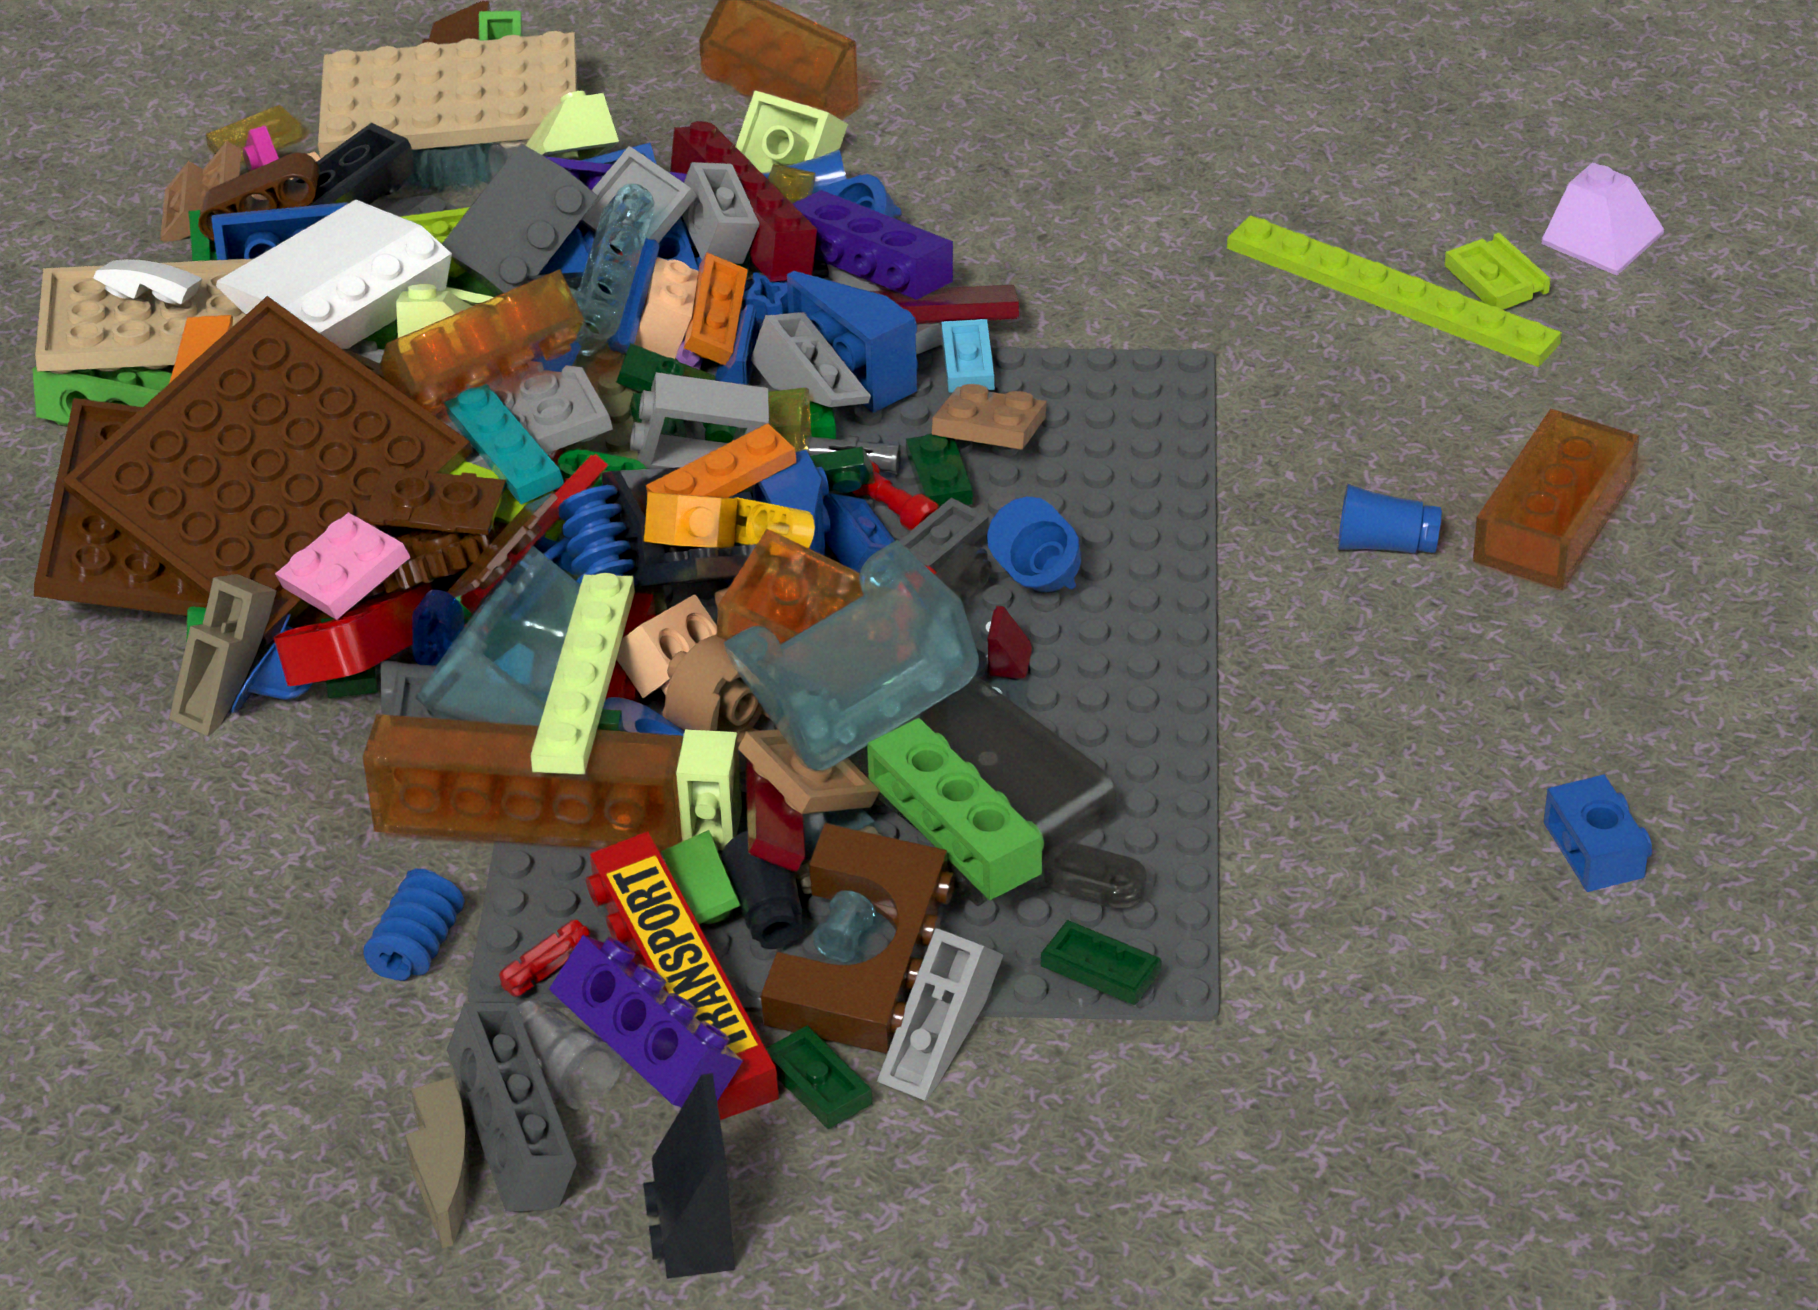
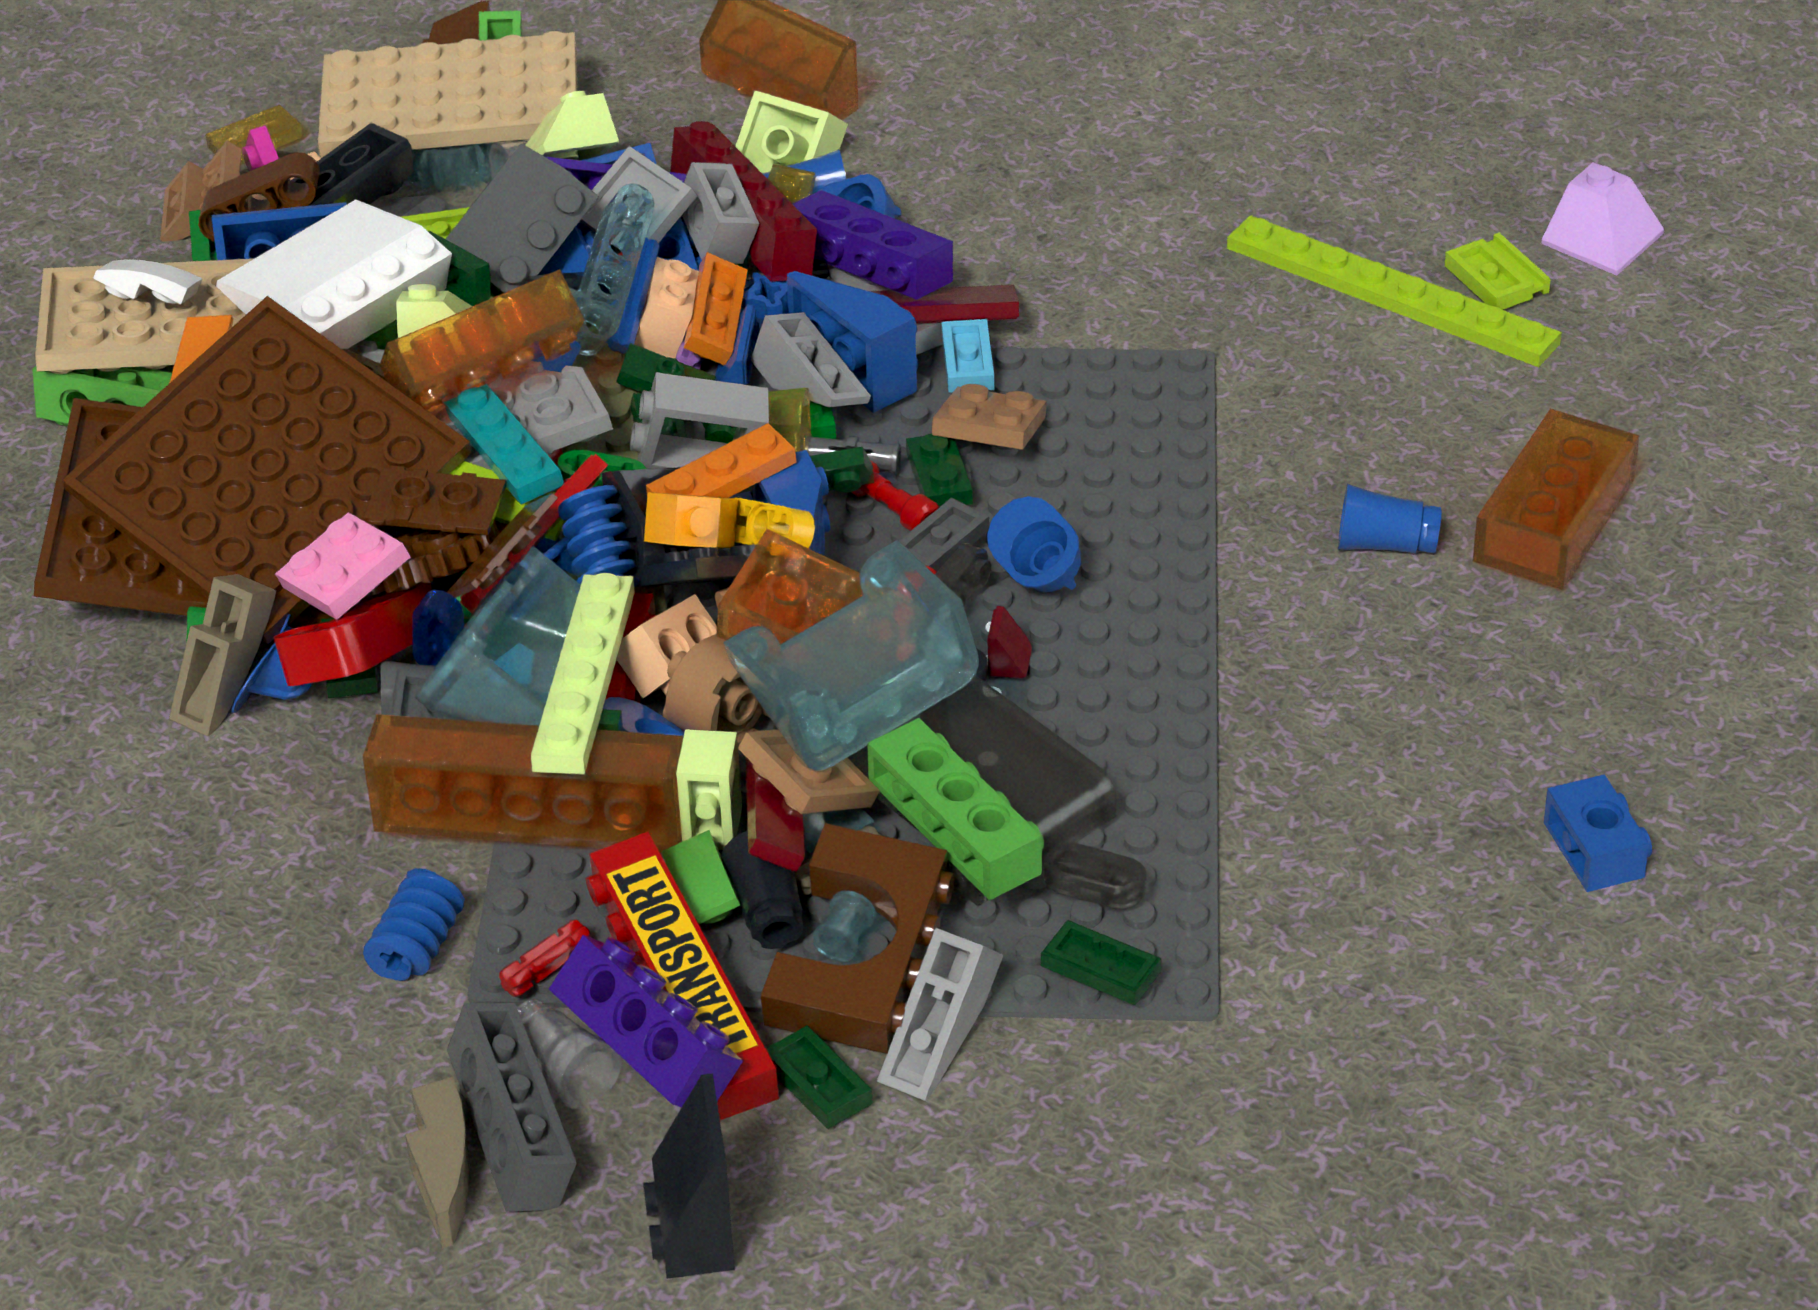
blue slope [823,493,896,576] -> none
none -> dark green plate [428,231,491,309]

